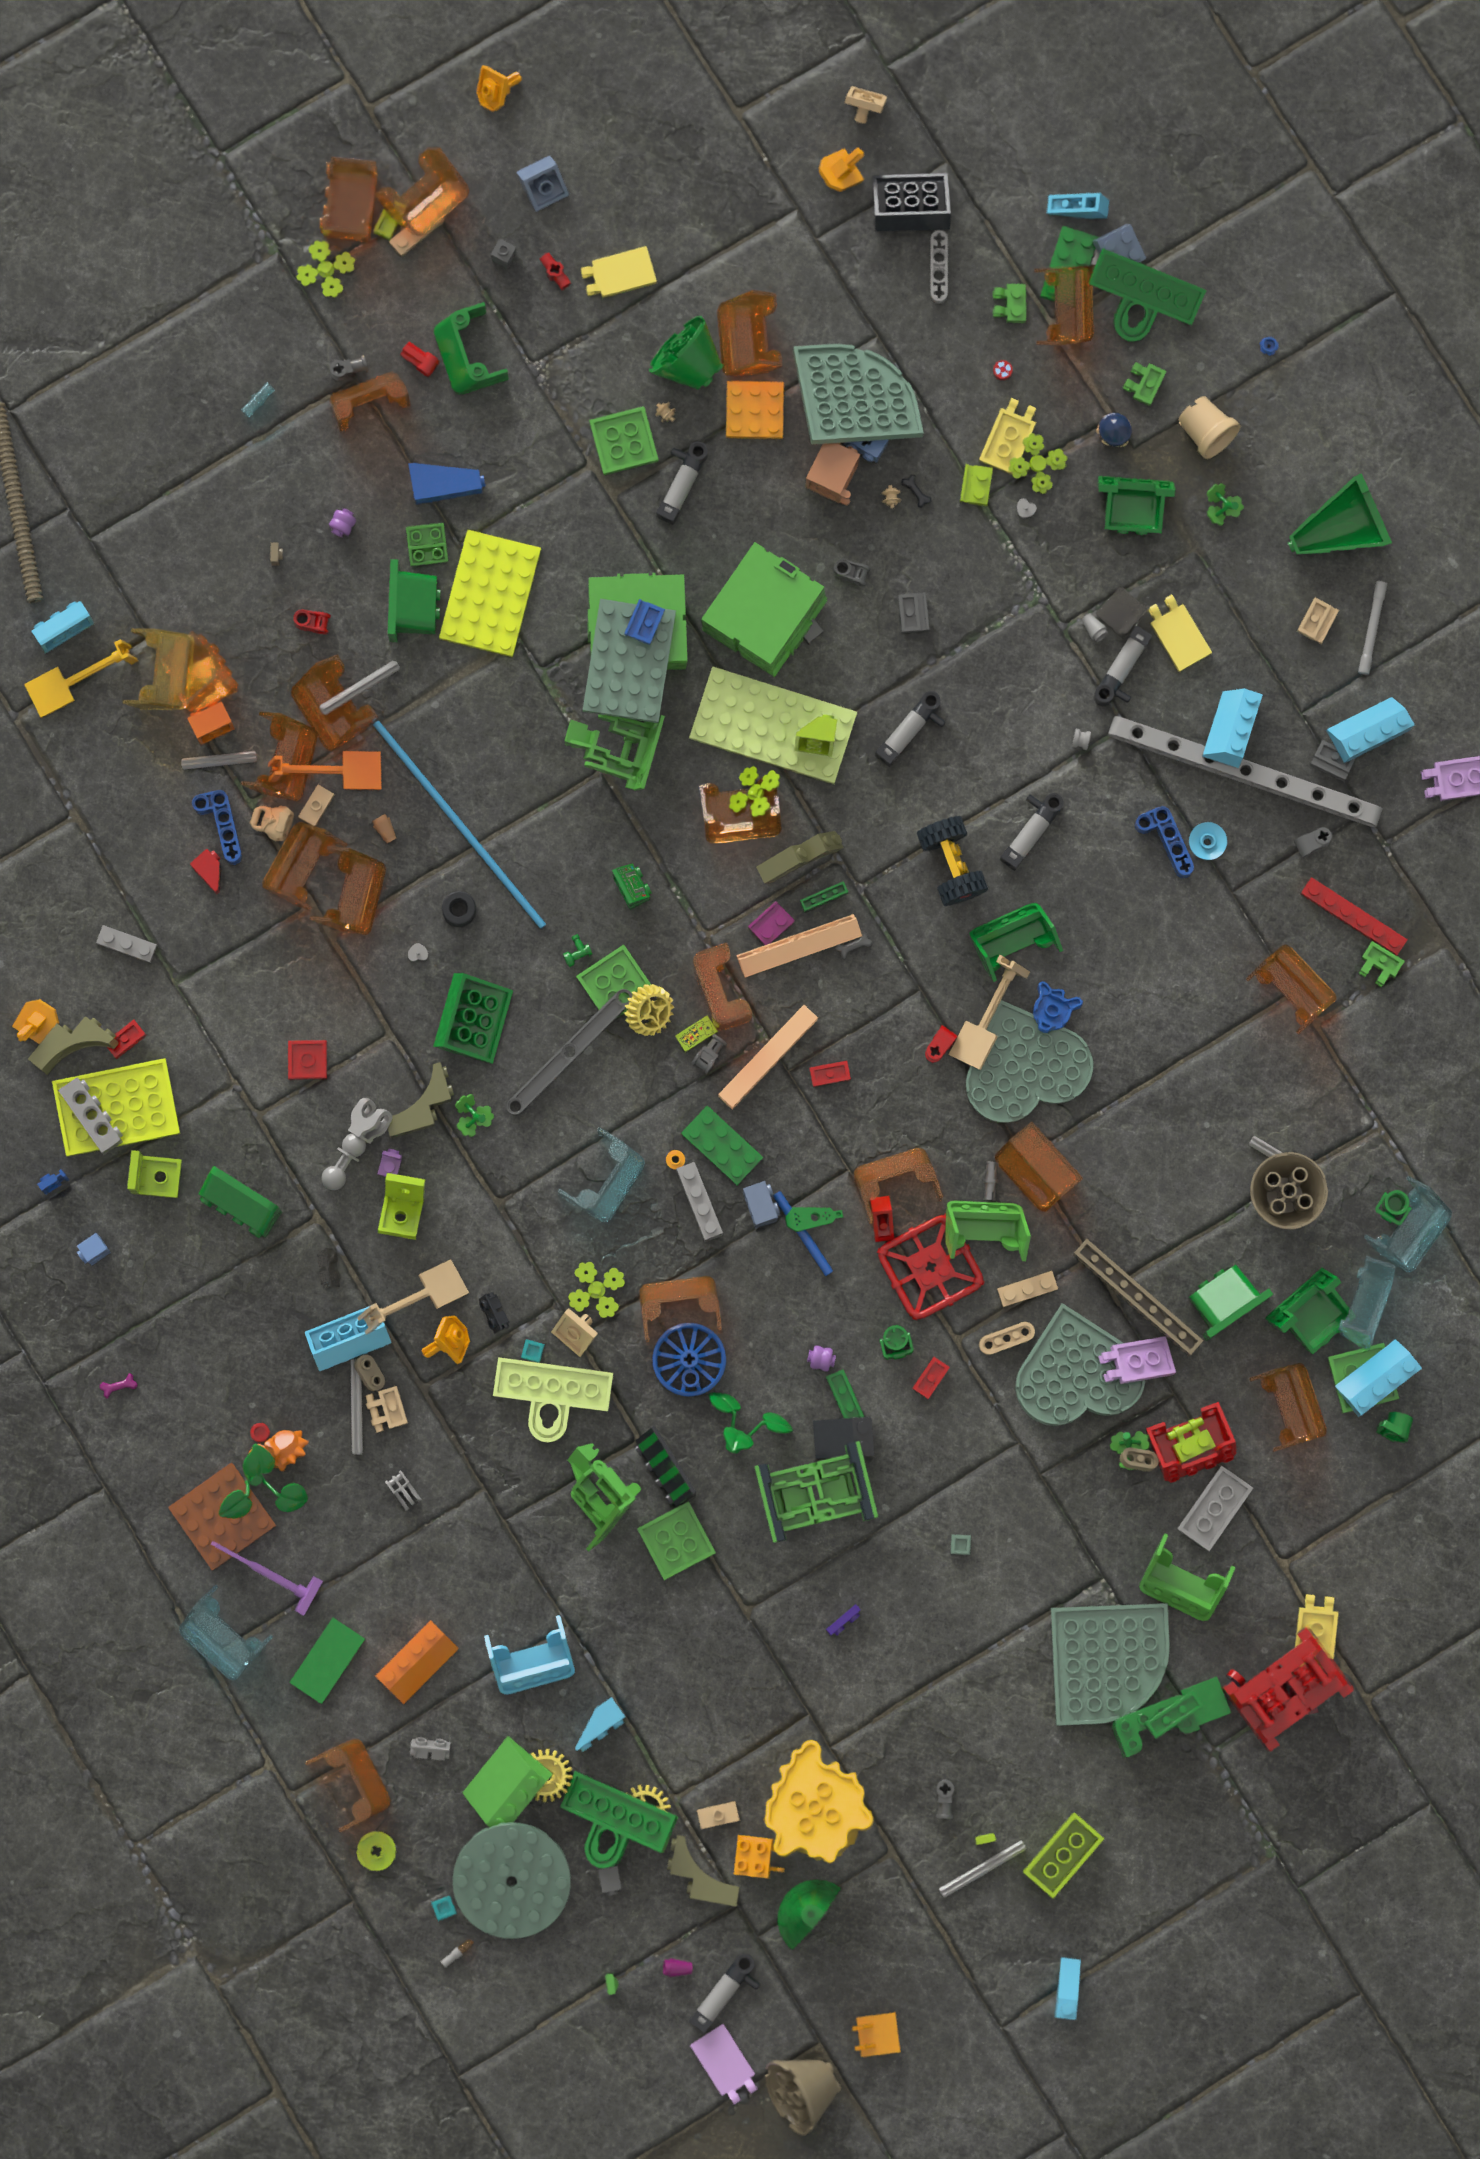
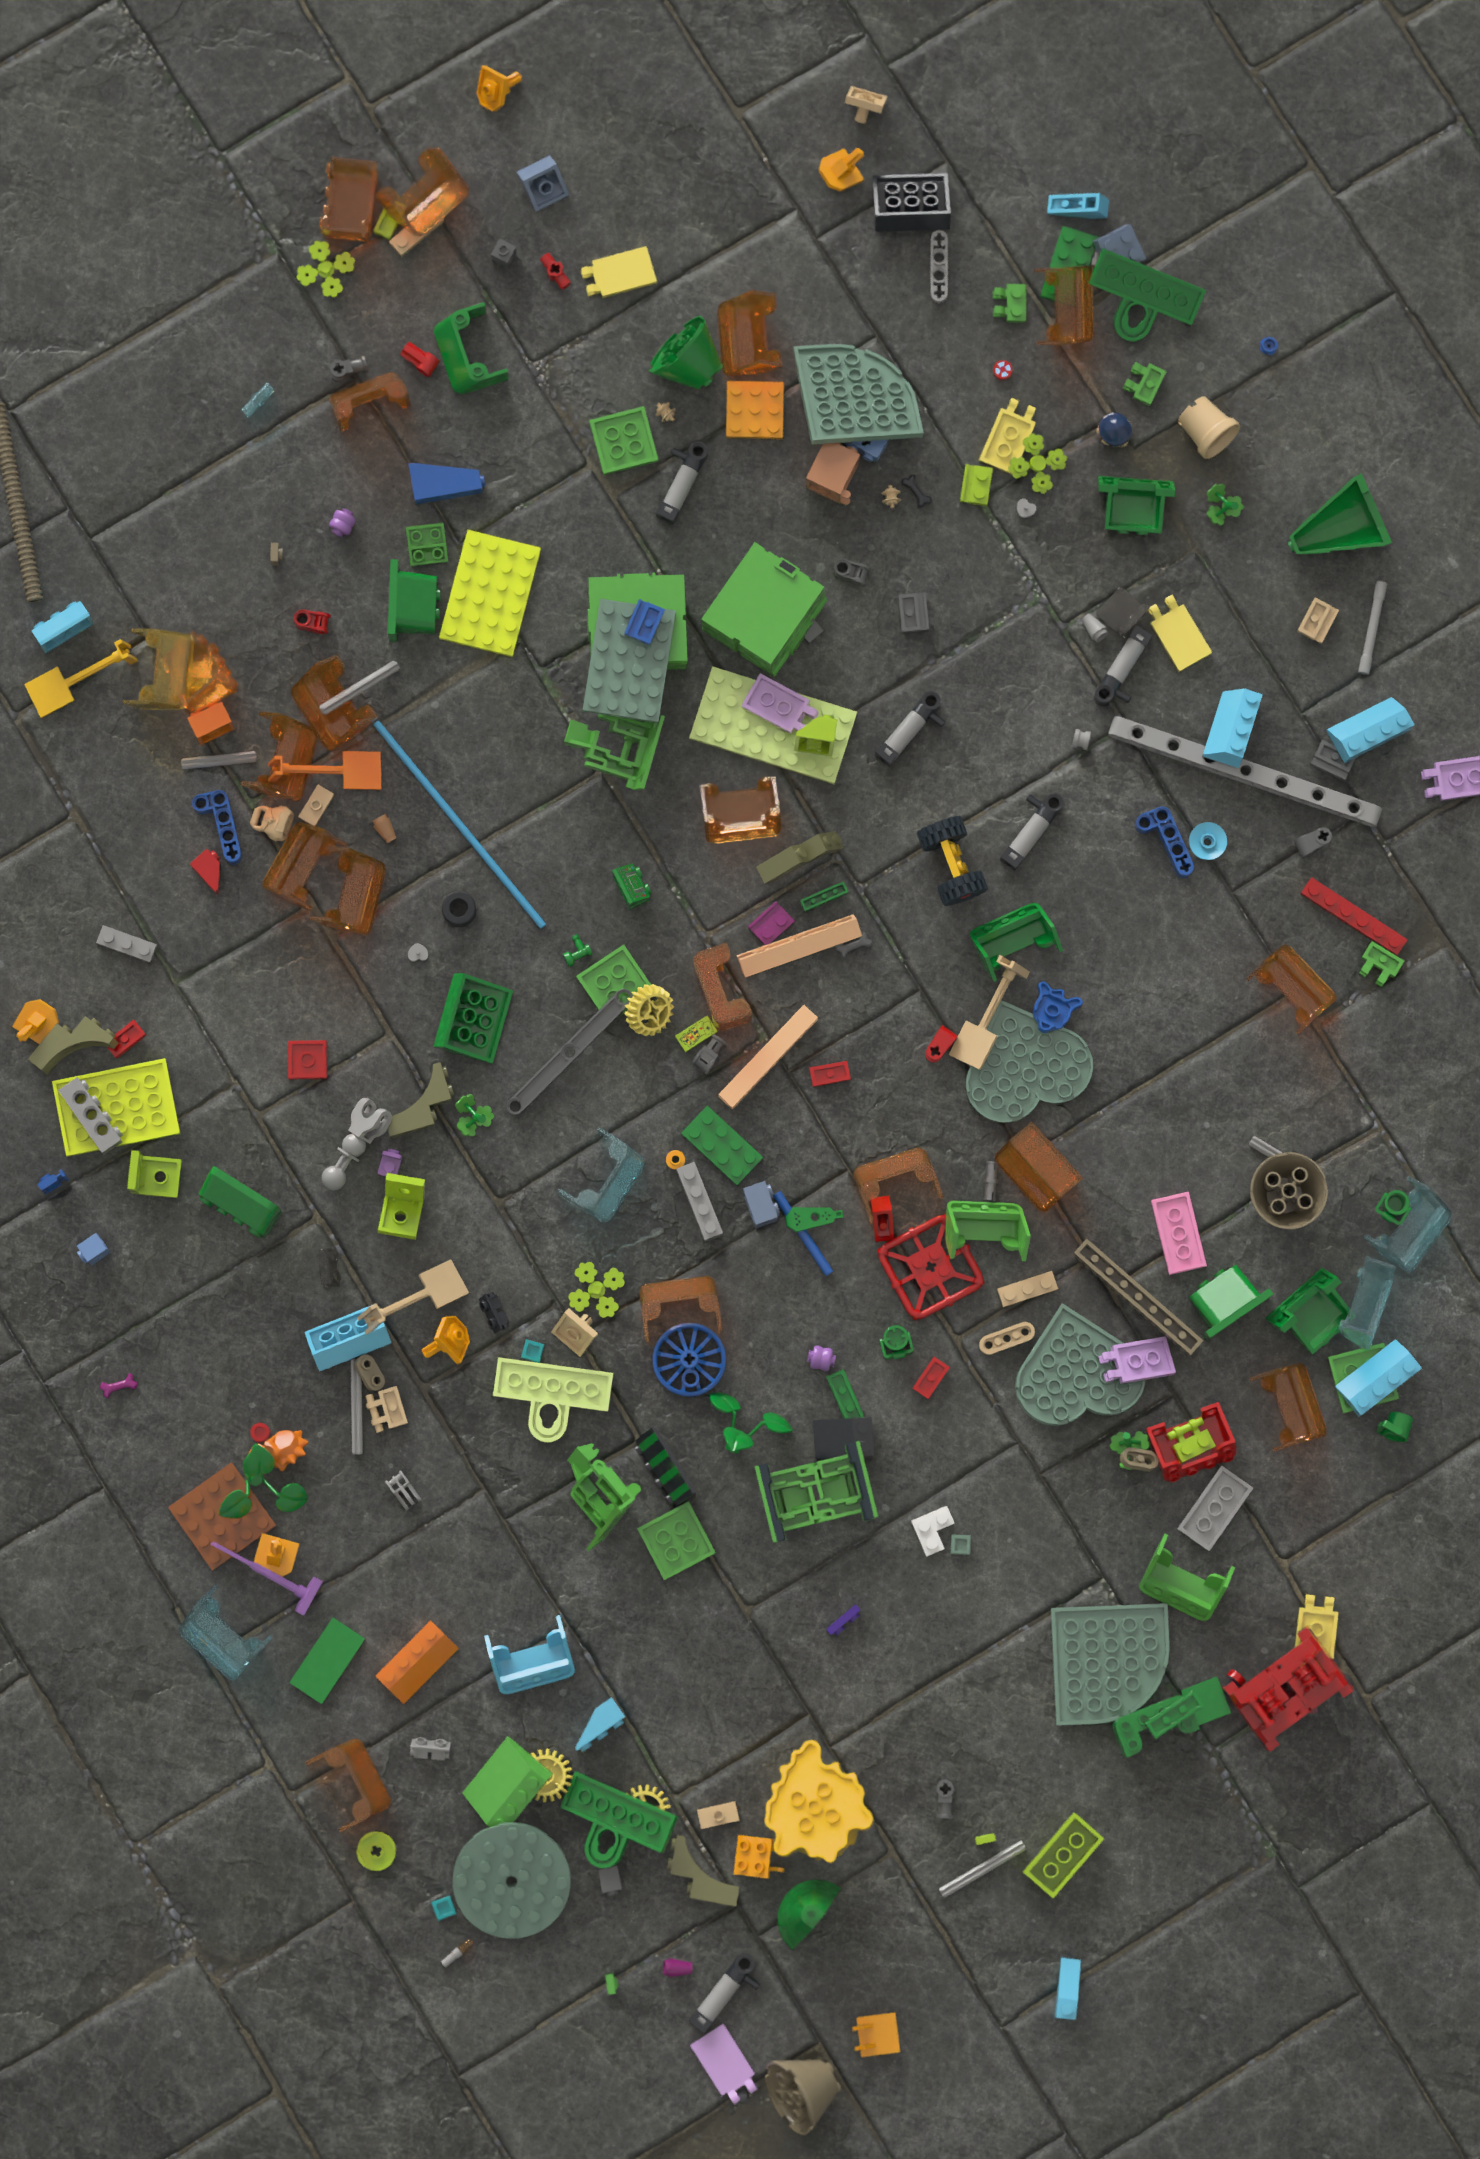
lime plant [729,766,780,817] -> none
none -> light orange piece [254,1533,300,1577]
none -> lavender tile [741,673,819,734]
none -> white plate [911,1506,954,1557]
none -> bright pink tile [1151,1192,1207,1275]

